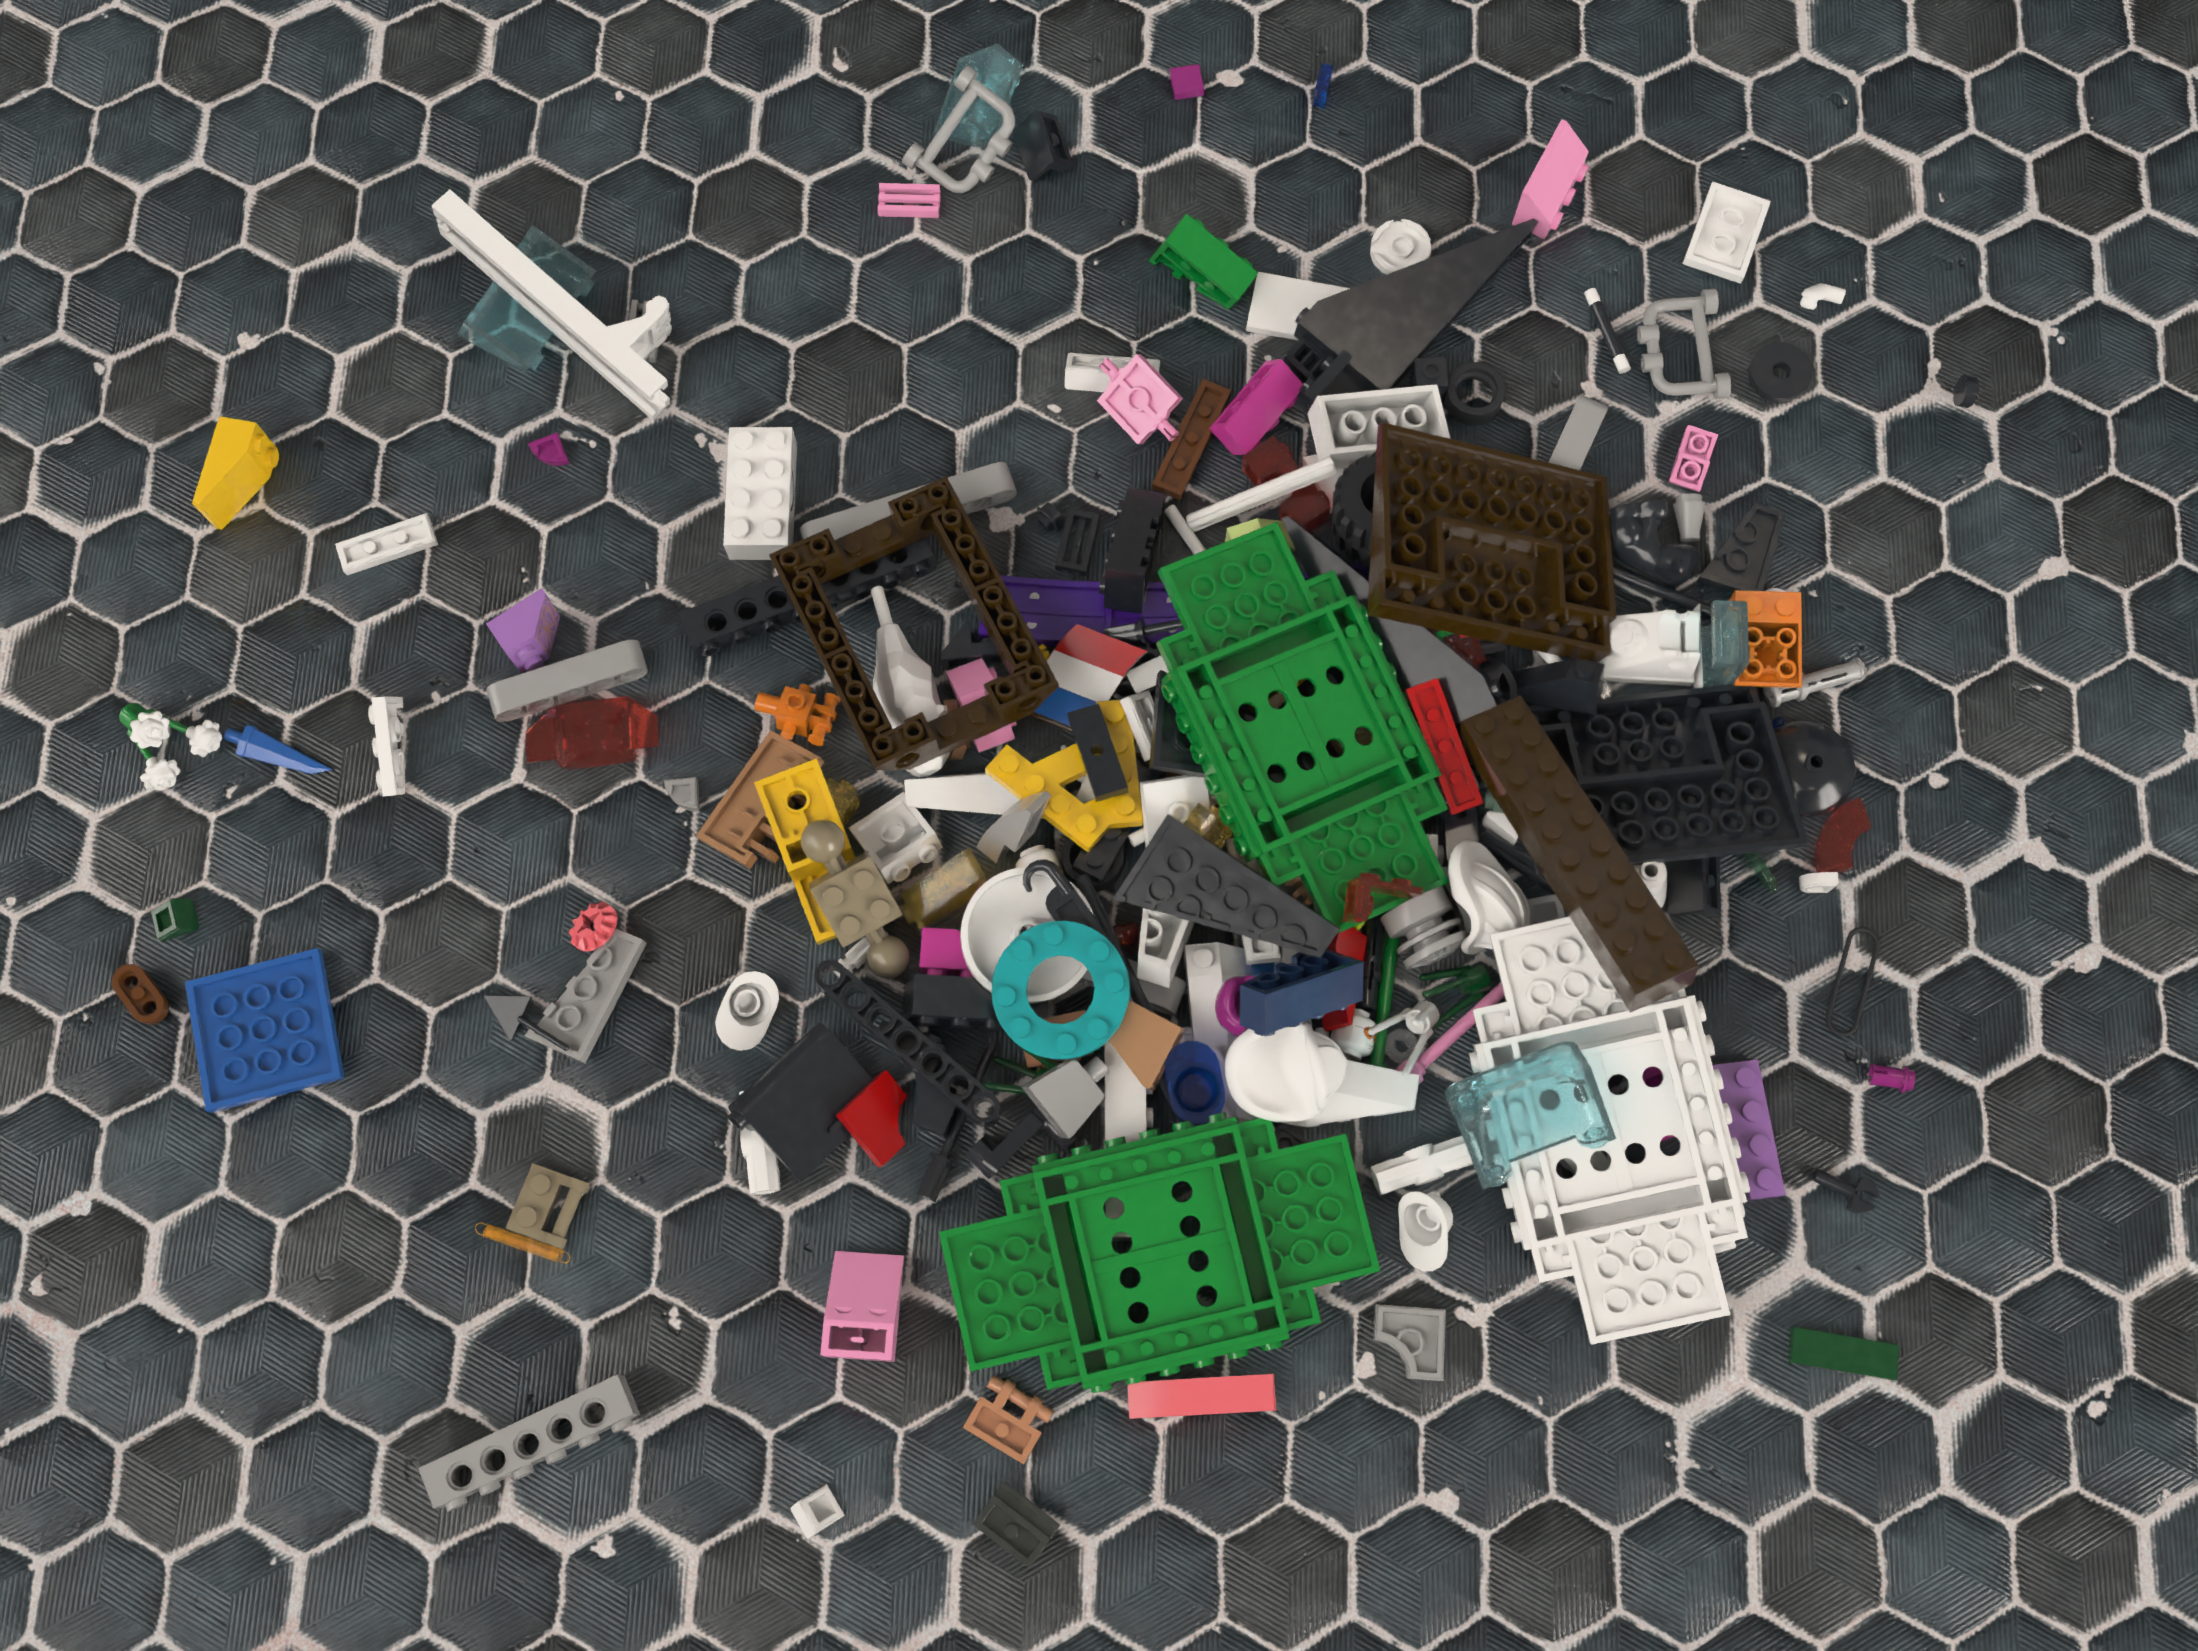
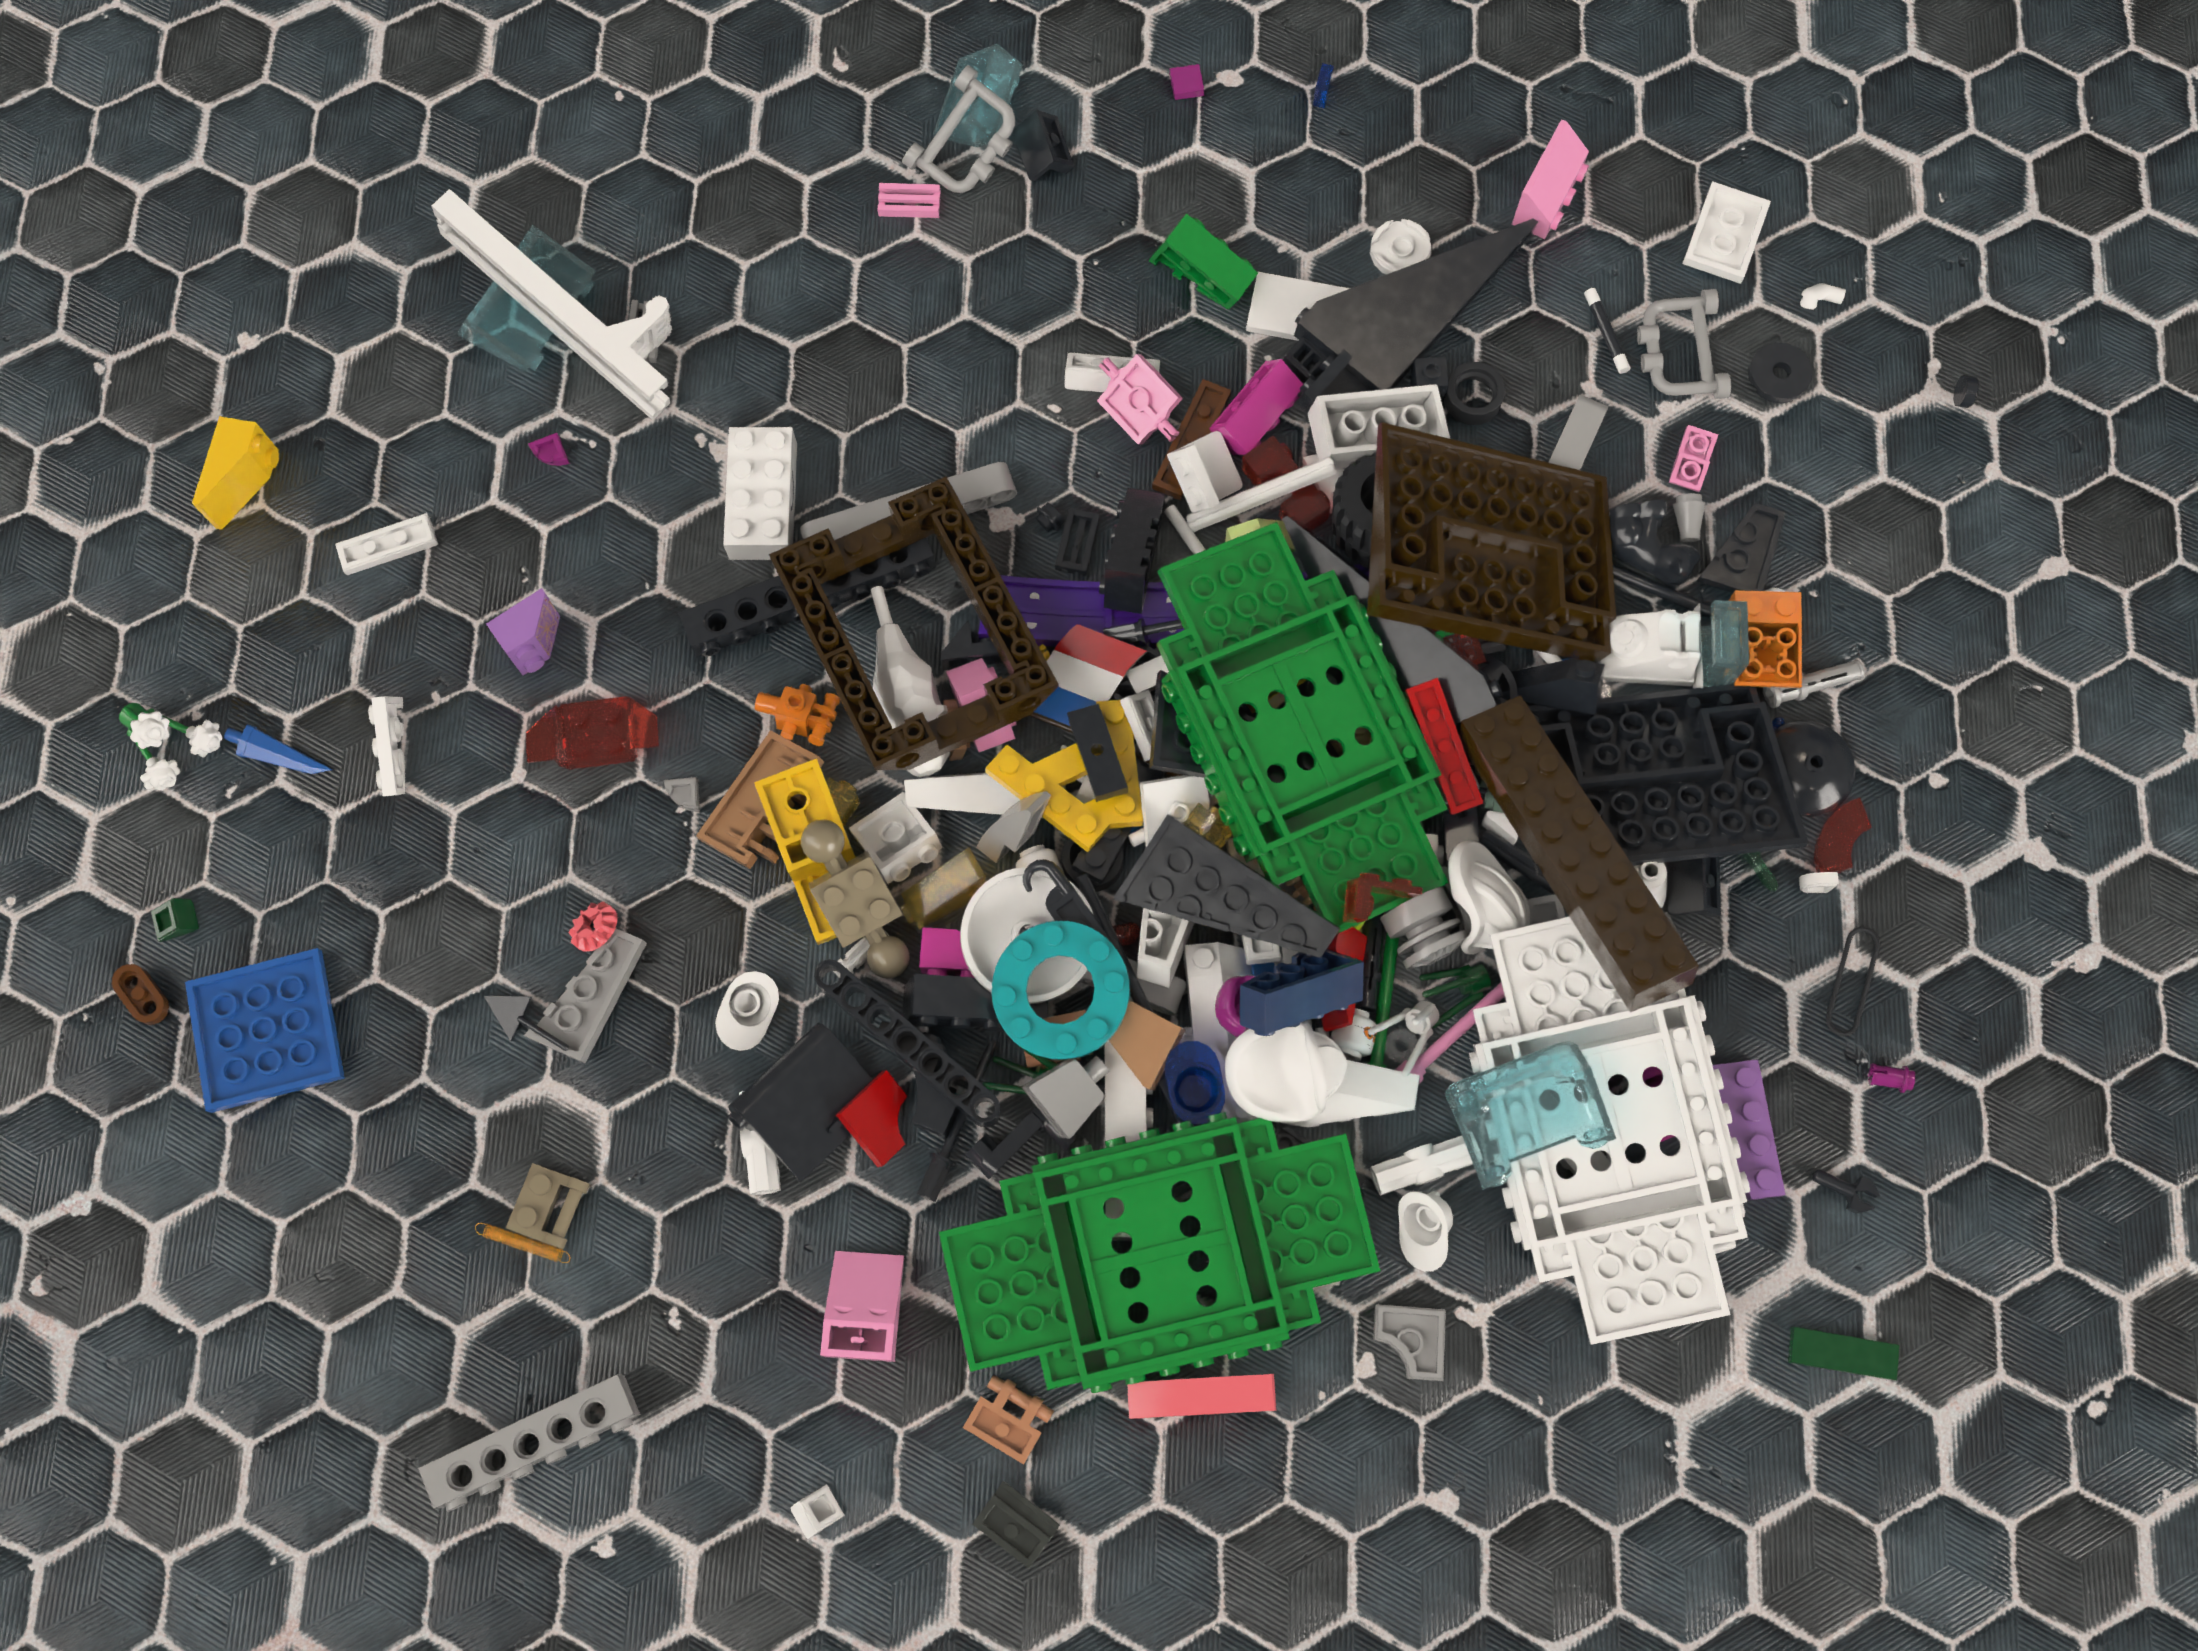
light grey beam [486,640,648,722] -> none
none -> white bracket [1167,431,1242,513]

